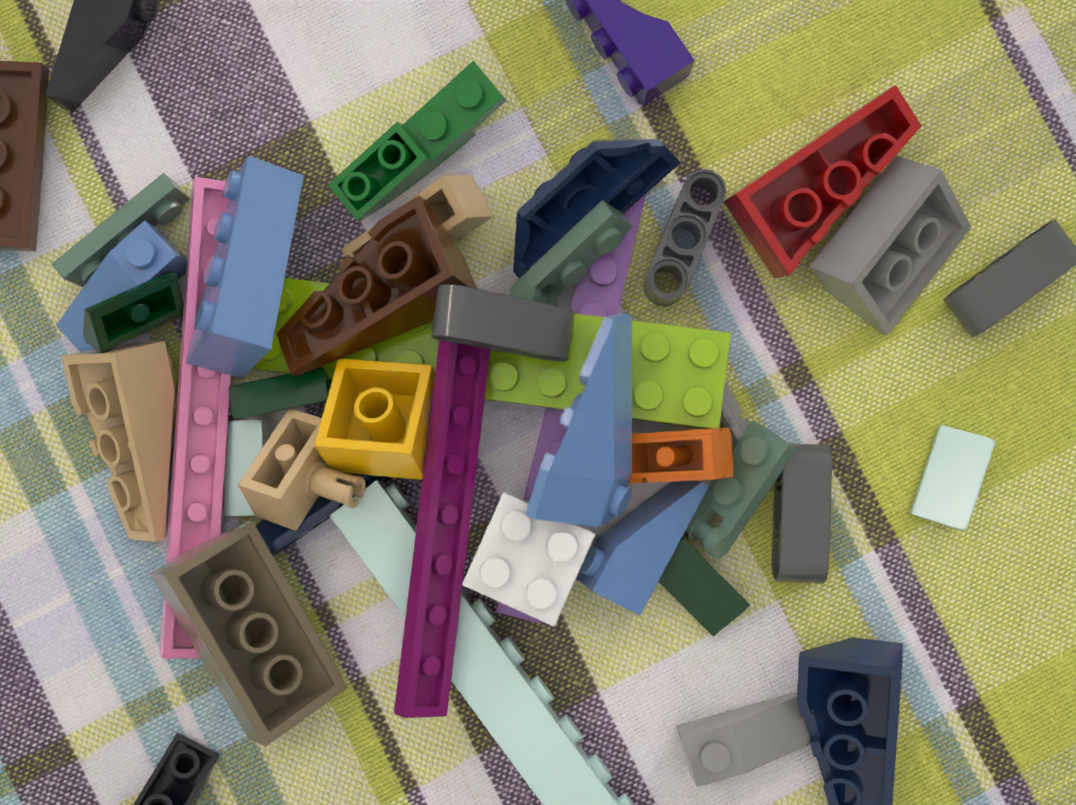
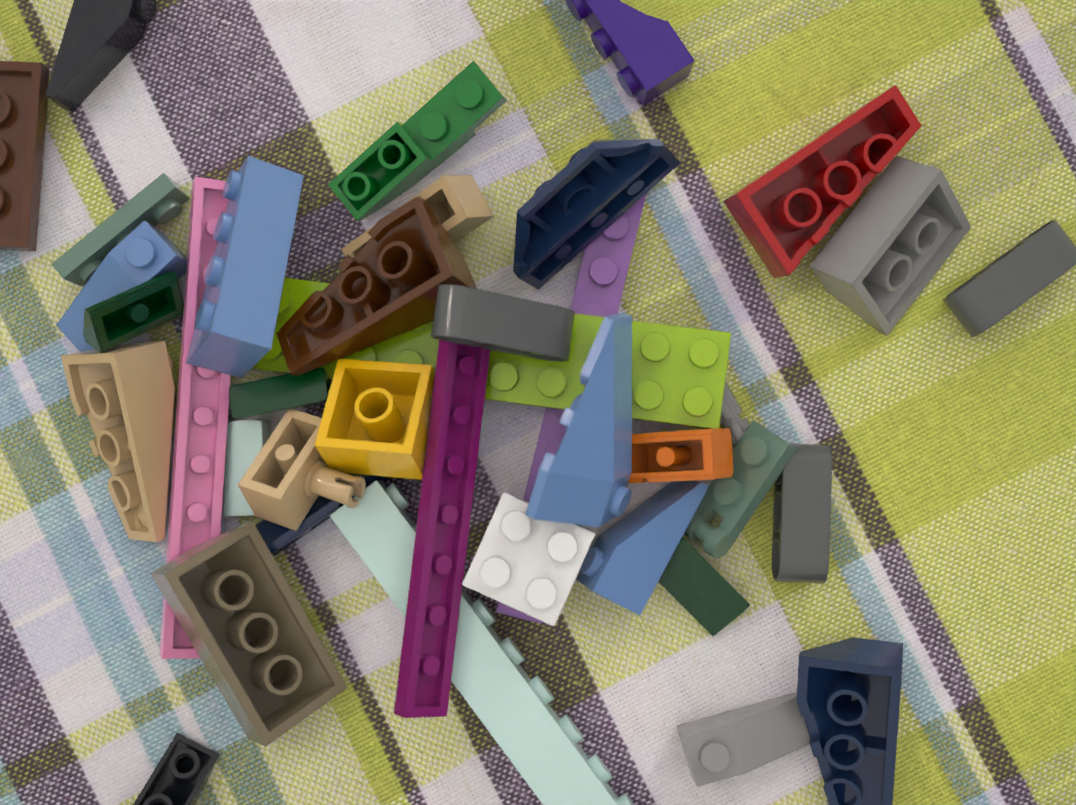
sand green plate [510,200,633,306] -> none
dark grey beam [643,169,726,307] -> none
light aqua slope [909,425,995,531] -> none

